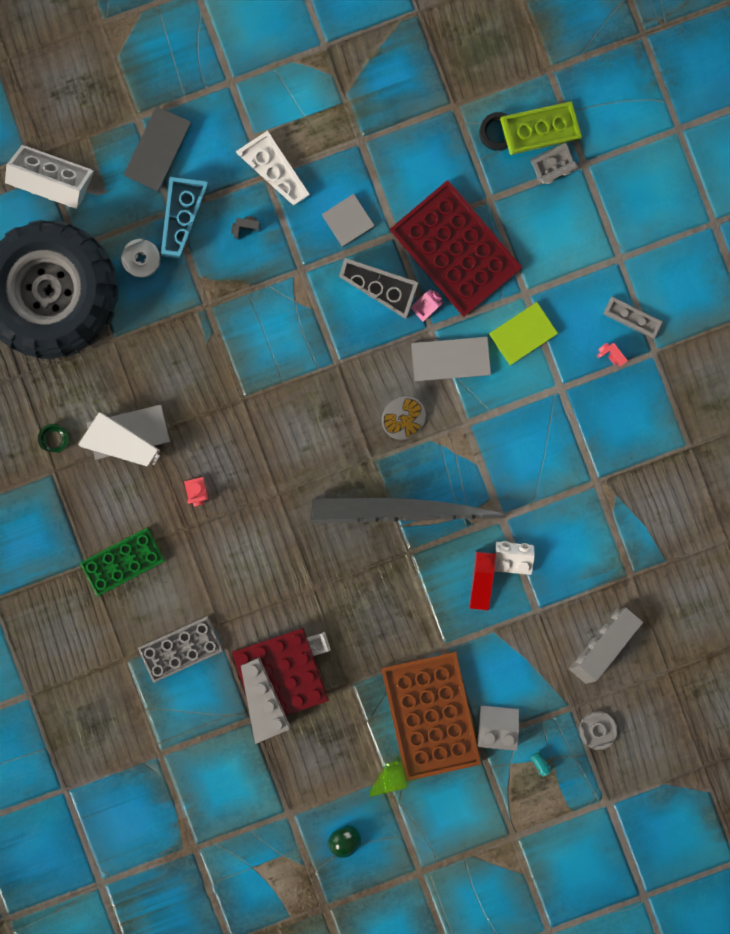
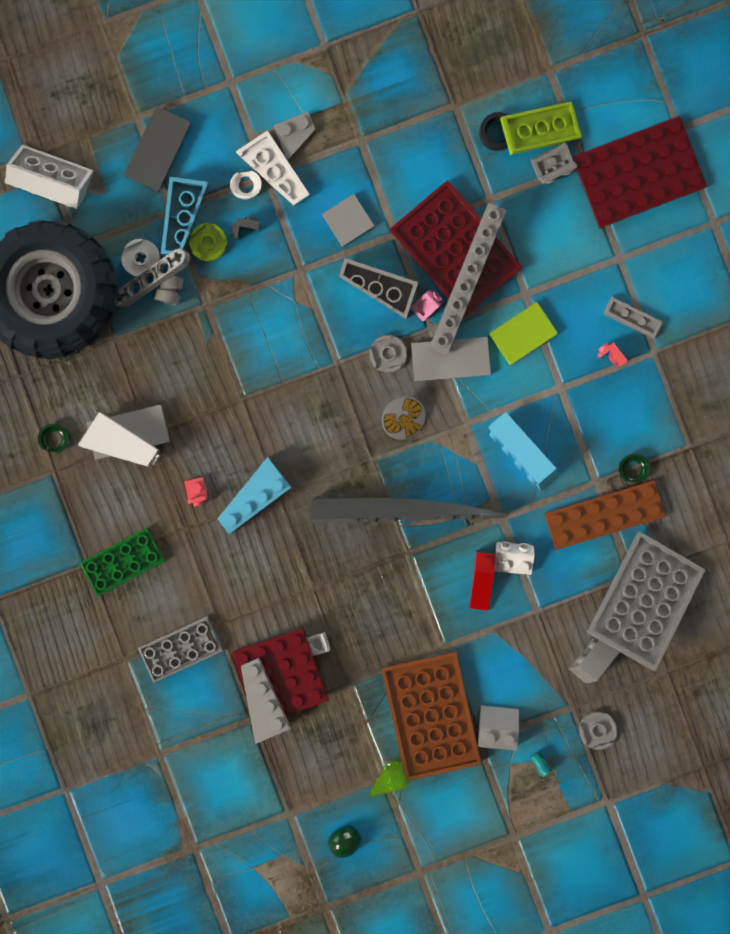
none -> light grey beam [116,249,190,308]
none -> light grey wheel [154,276,184,306]
none -> lime tile [189,223,227,262]
none -> medium azure wedge [218,457,292,534]
none -> white piece [230,171,262,200]
none -> light grey wing [273,111,316,161]
none -> light grey tile [369,335,407,373]
none -> light grey brick [429,203,506,356]
none -> medium azure wedge [488,412,558,490]
none -> dark orange plate [544,480,666,550]
none -> dark red plate [572,116,707,229]
none -> light grey plate [586,532,705,671]
none -> dark green piece [618,454,651,482]

